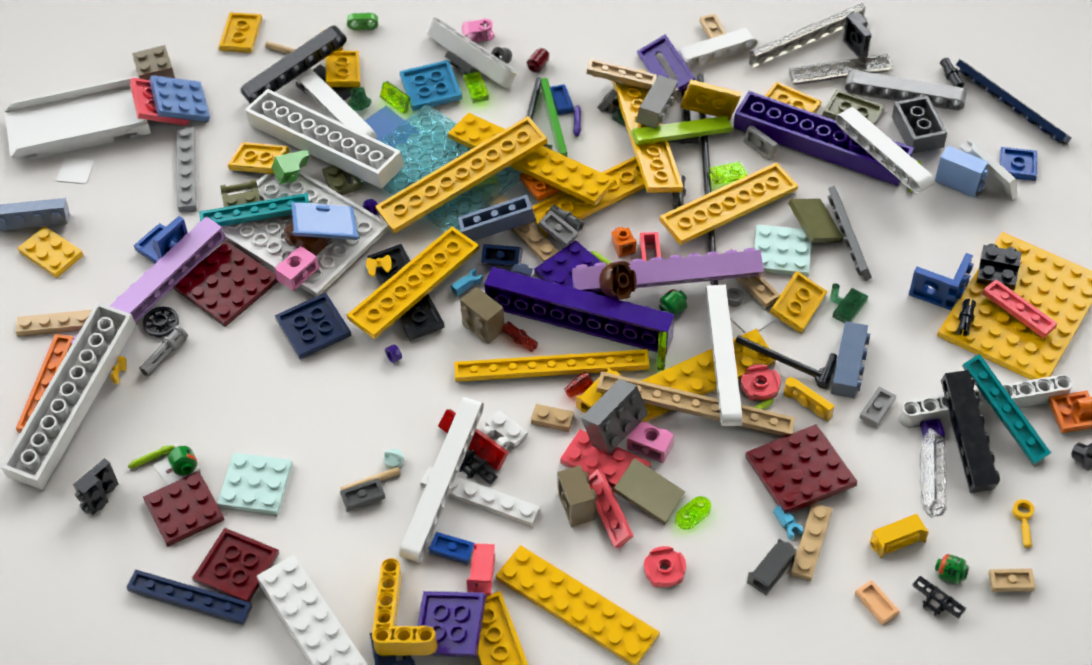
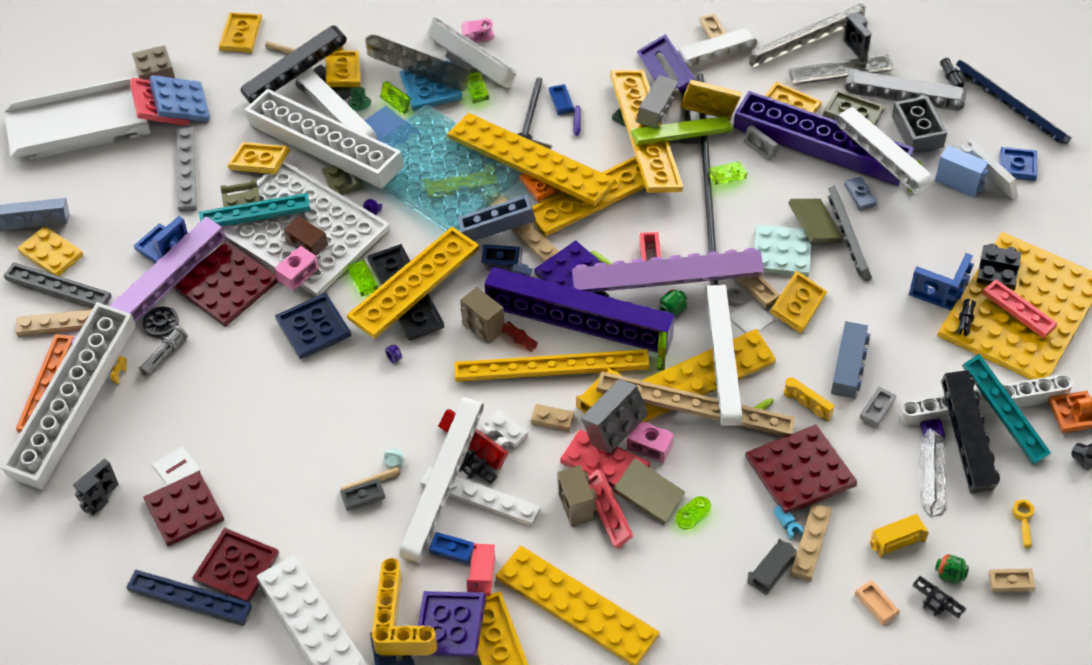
white sticker [56,158,95,183] -> none
lime piece [128,445,175,468] -> none
green head [168,446,197,476] -> none
light aqua plate [217,453,293,516] -> none
bright green arch [271,150,310,184] -> none
piece [291,202,360,240] -> none
bright green beam [347,13,378,30] -> none
yellow piece [366,255,392,277] -> none
yellow plate [375,116,548,234] -> none
medium azure bar [450,269,483,297] -> none
dark grey wheel [491,47,512,64] -> none
dark red brick [526,48,550,73] -> none
light grey plate [538,211,579,247] -> none
bright green tile [541,78,567,157] -> none
dark grey pin [548,205,584,232] -> none
clear red cone [564,372,594,398] -> none
tan plate [586,59,657,90] -> none
dark grey tile [597,89,619,113] -> none
reddish brown cylinder [599,261,637,300] -> none
orange brick [611,227,636,257] -> none
coral plate [644,546,686,587] -> none
yellow plate [659,162,798,245] -> none
dark grey pin [672,174,686,209] -> none
black bar [735,335,837,389] -> none
coral plate [741,364,781,401] -> none
clear green plate [830,283,868,323] -> none
none -> dark grey plate [4,262,112,308]
none -> clear neon green plate [347,260,378,297]
none -> clear smoke beam [365,35,469,91]
none -> sand blue plate [844,176,877,210]

